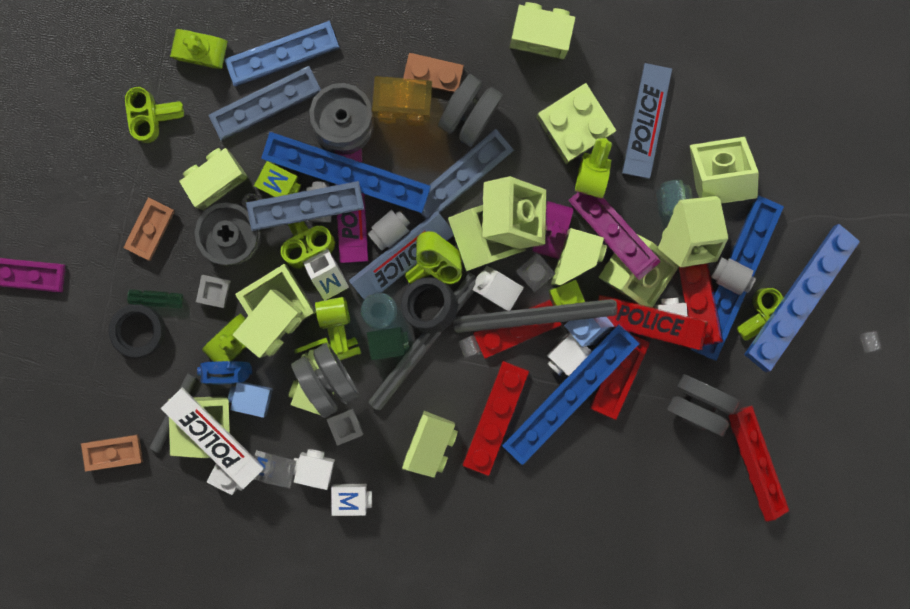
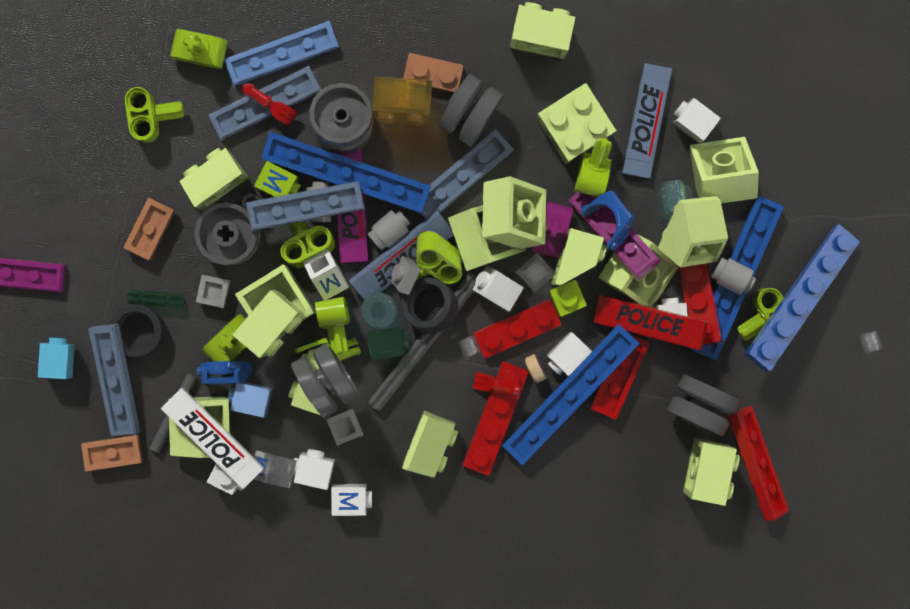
dark grey axle [453,299,618,333] -> none
light blue brick [564,317,614,347] -> none
none -> medium azure brick [38,338,75,379]
none -> sand blue tile [88,324,141,437]
none -> red piece [242,83,298,126]
none -> light grey plate [391,256,420,295]
none -> red piece [472,372,522,396]
none -> tan tile [525,353,547,383]
none -> blue helmet [581,191,634,250]
none -> white brick [673,98,721,143]
none -> yellowish green brick [683,438,739,506]

